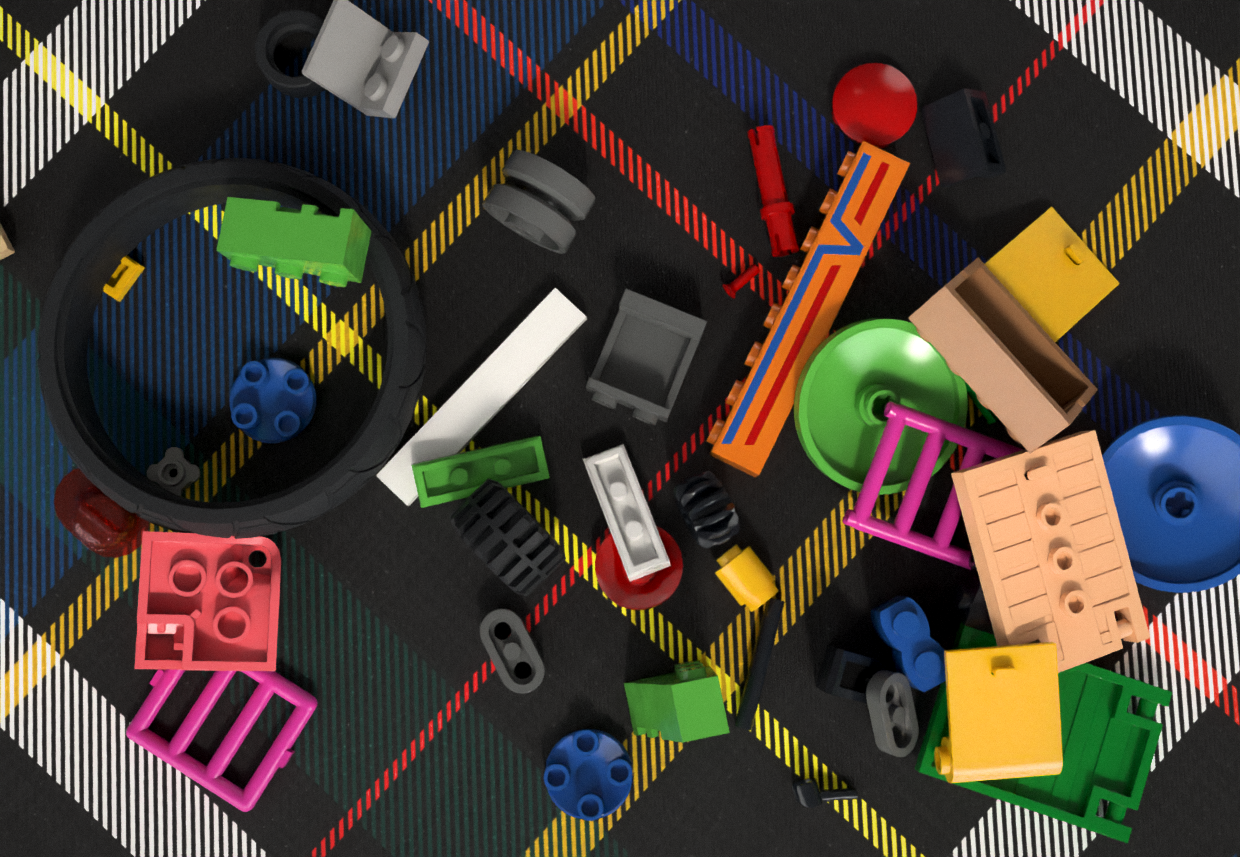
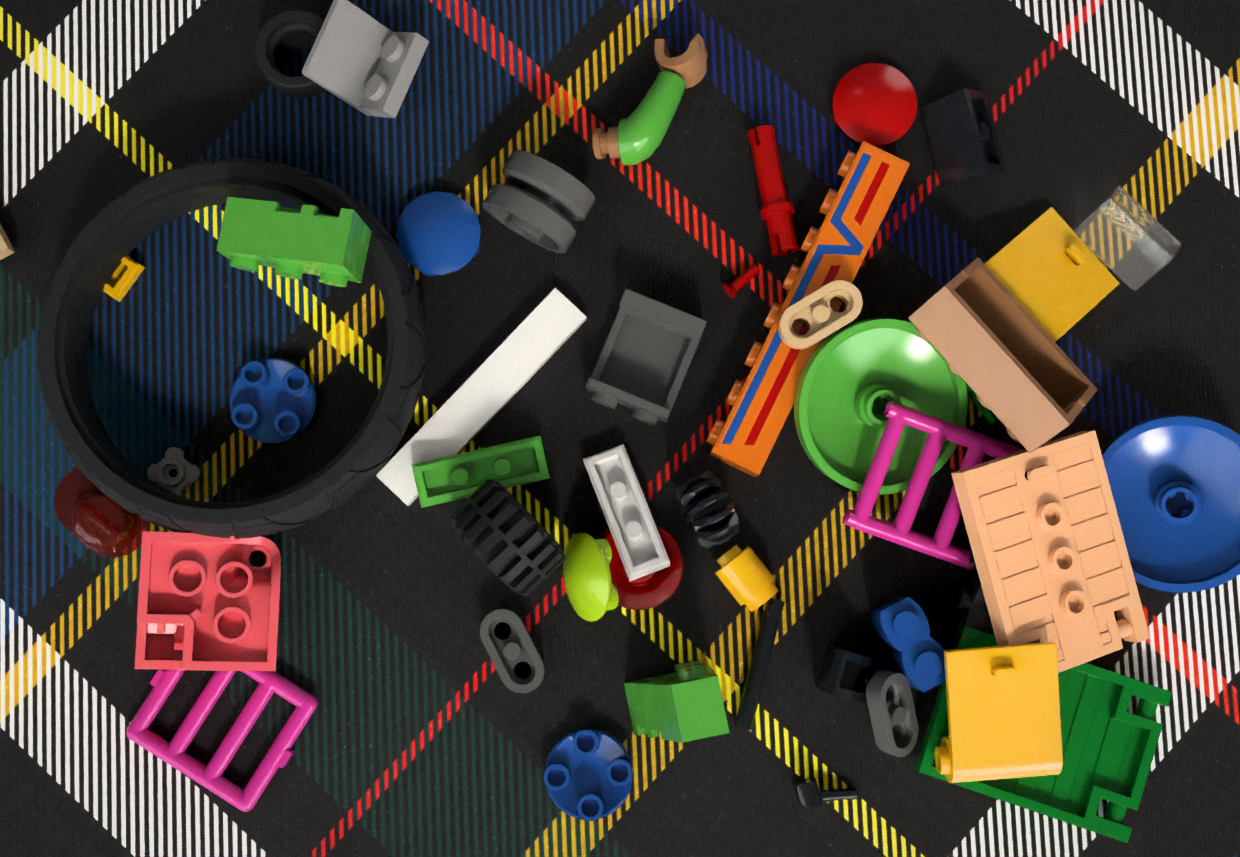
none -> blue dish [396,191,481,276]
none -> lime dish [563,533,619,622]
none -> piece [592,33,708,166]
none -> tan plate [778,280,863,350]
none -> clear panel [1074,185,1182,290]

